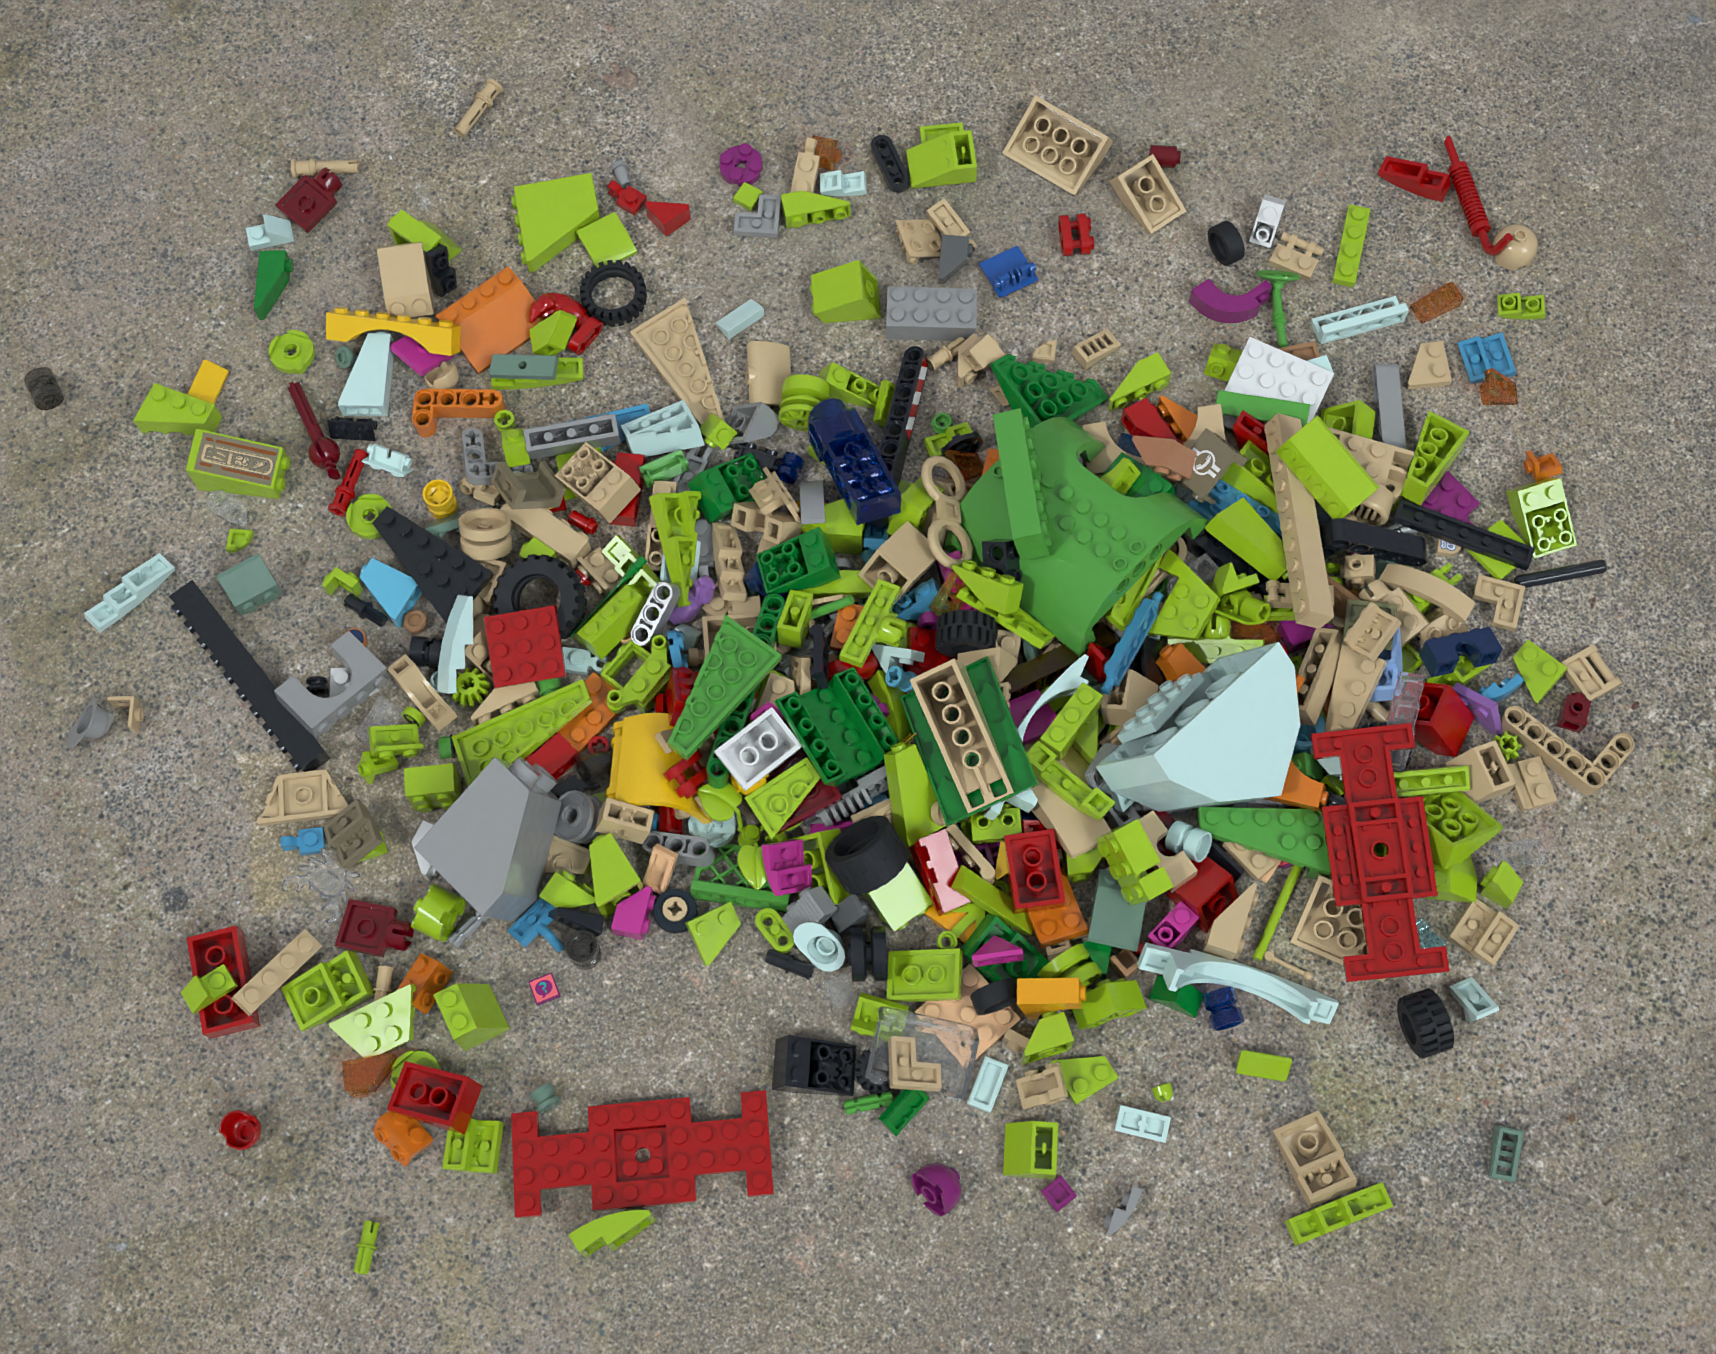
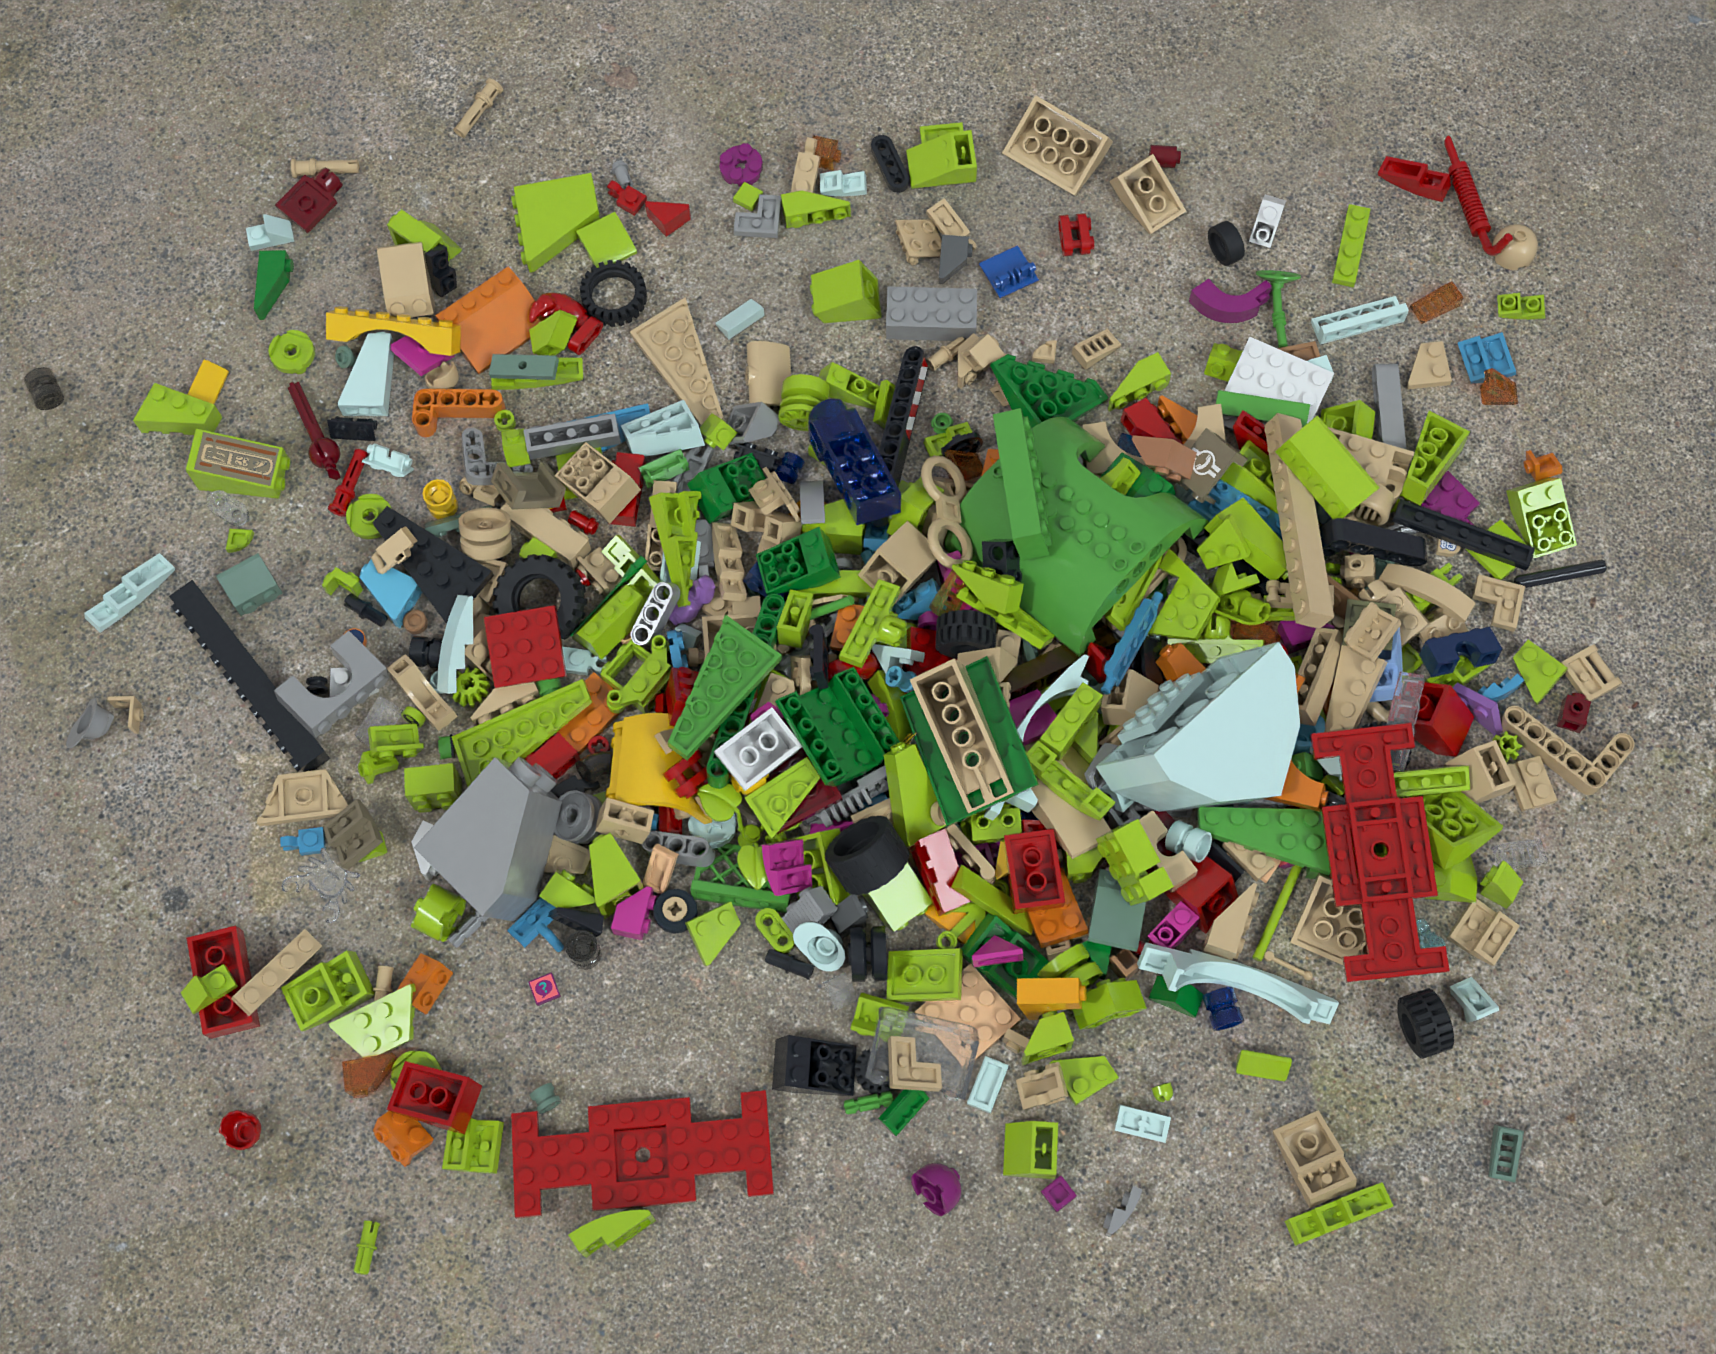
dark red plate [334,899,414,958] -> none
lime slope [433,983,510,1052] -> none
black tyre [970,978,1017,1015] -> none
tan plate [1268,232,1325,282] -> none
none -> tan piece [371,526,417,574]
none -> lime wing [1197,514,1251,569]

